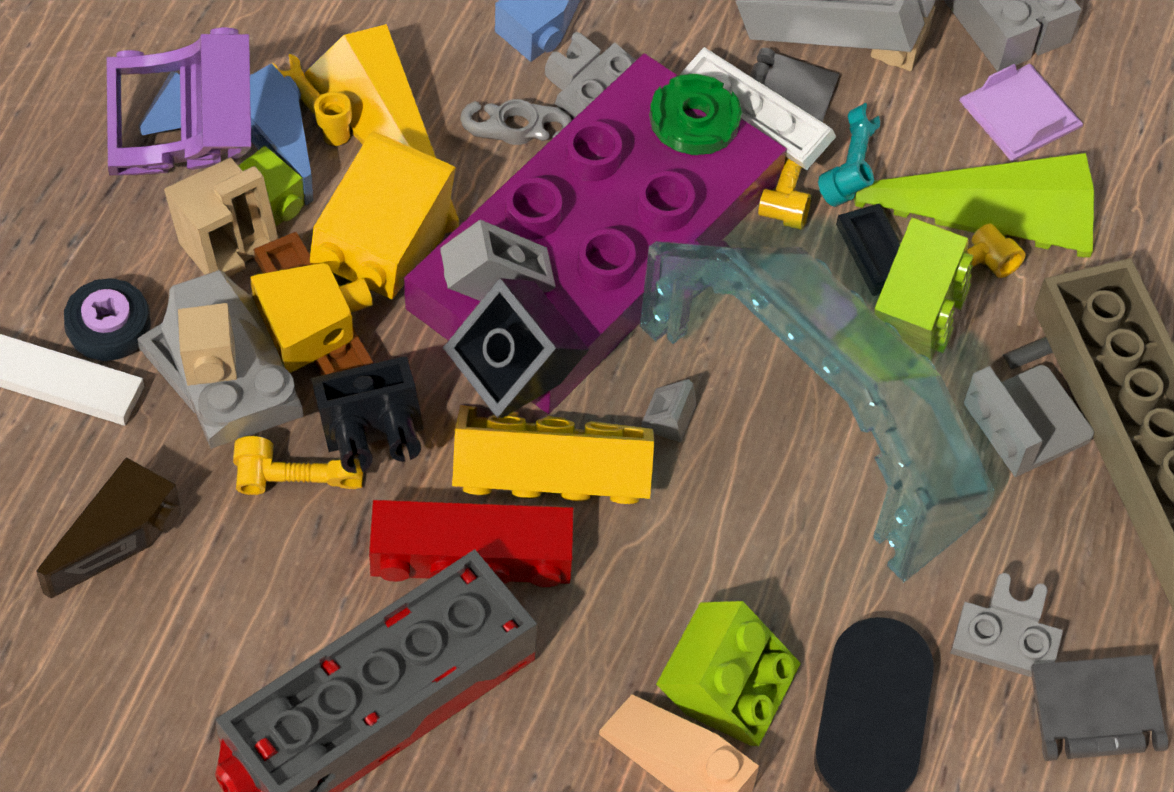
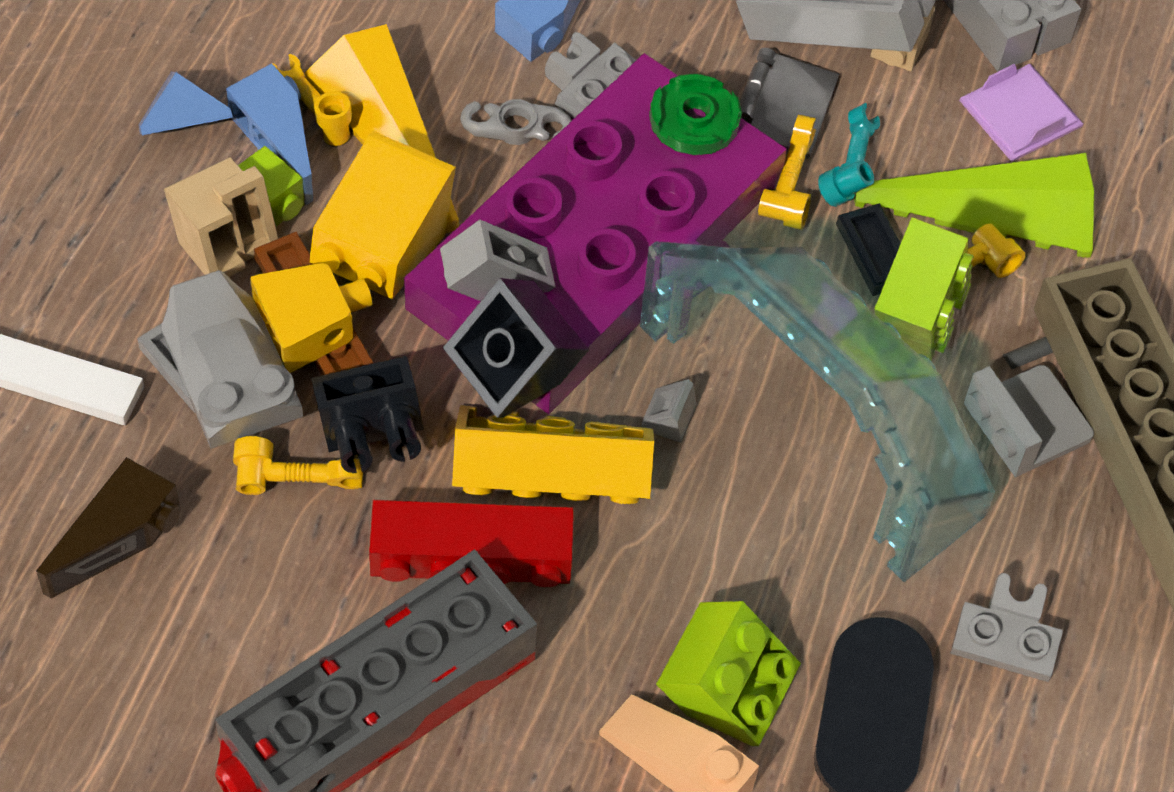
black wheel [64,278,151,361] -> none
medium lavender window [107,27,251,175] -> none
tan brick [178,303,237,386] -> none
white tile [680,47,836,170] -> none
flat silver piece [1030,655,1168,761] -> none

